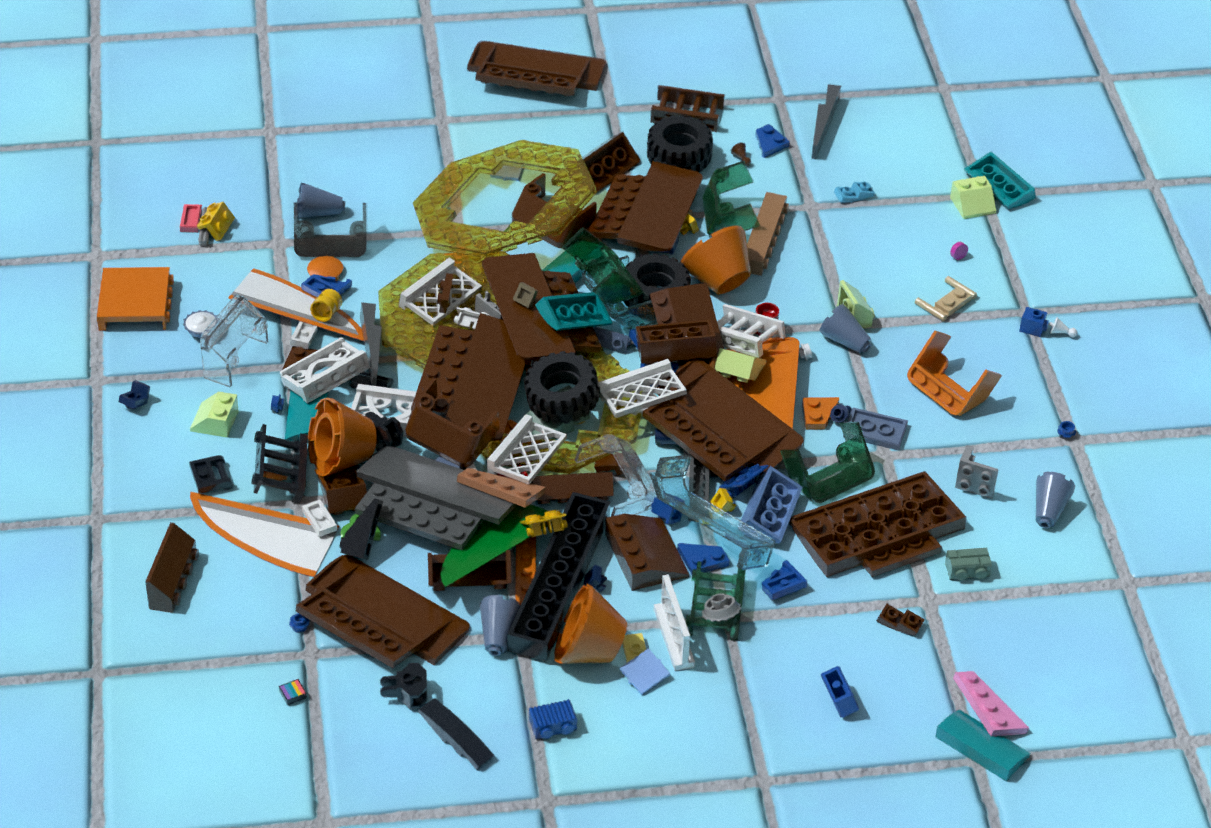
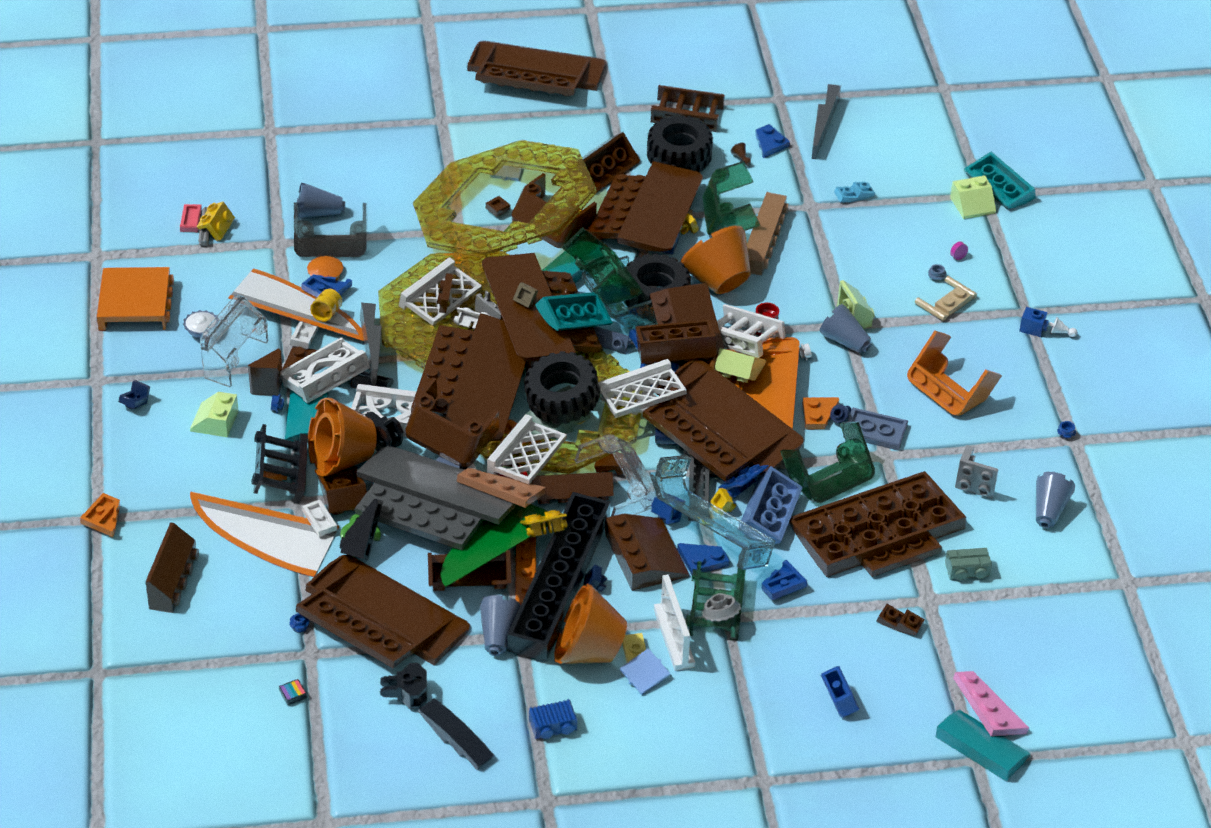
black plate [189,455,233,494] -> none
none -> orange wing [80,493,120,537]
none -> slope [248,348,282,396]
none -> reddish brown plate [485,196,510,217]
none -> sand blue plate [928,264,946,281]

